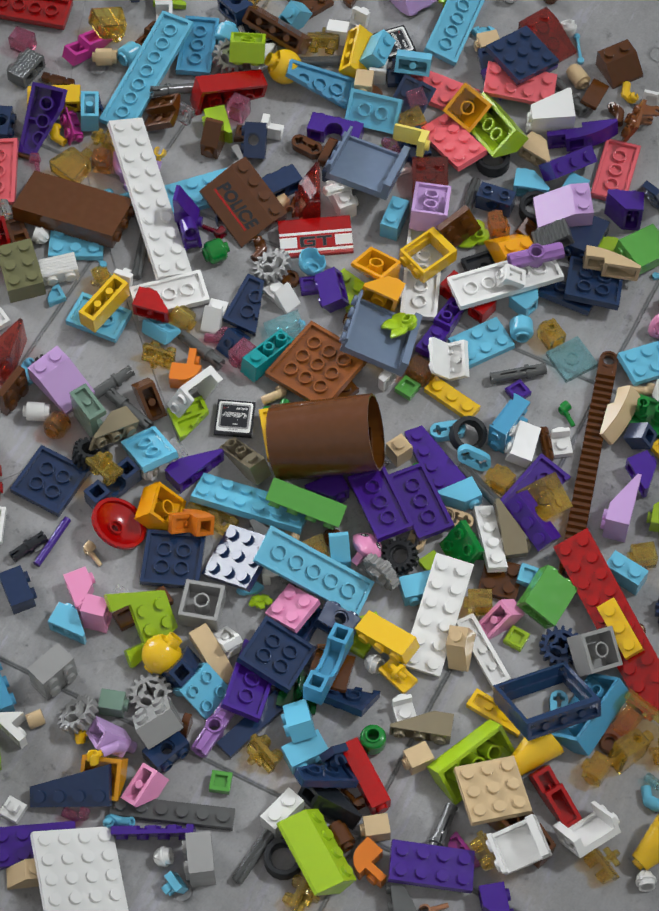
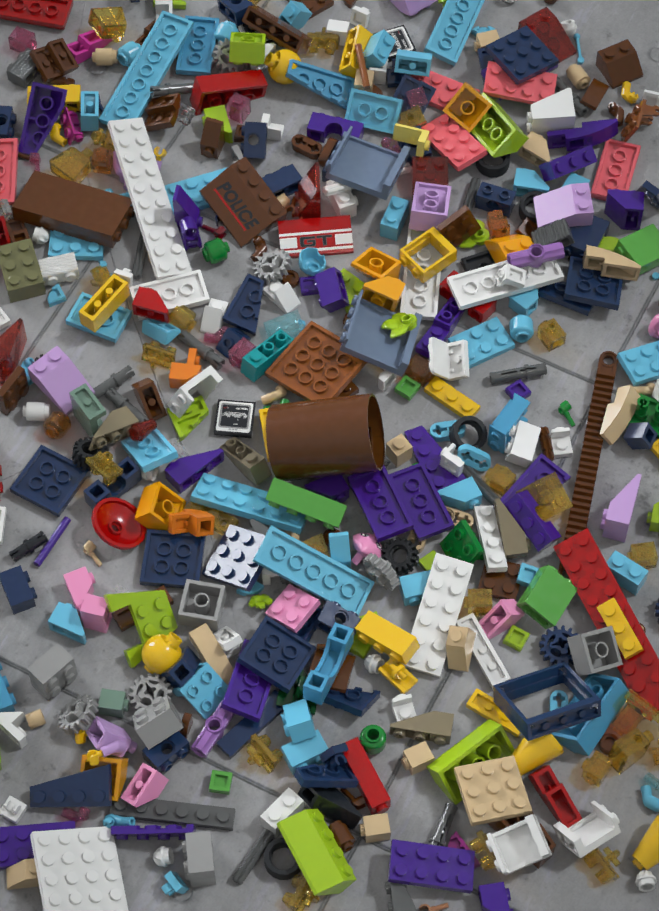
dark grey axle [300,55,342,67] -> none
orange brick [353,836,387,888] -> none
clear light blue tile [546,336,598,383] -> none
dark purple slope [625,450,657,498] -> none
none -> reddish brown slope [29,38,79,83]
none -> clear red cone [128,419,157,442]
none -> dark orange bar [355,43,370,90]
none -> white bracket [439,443,465,477]

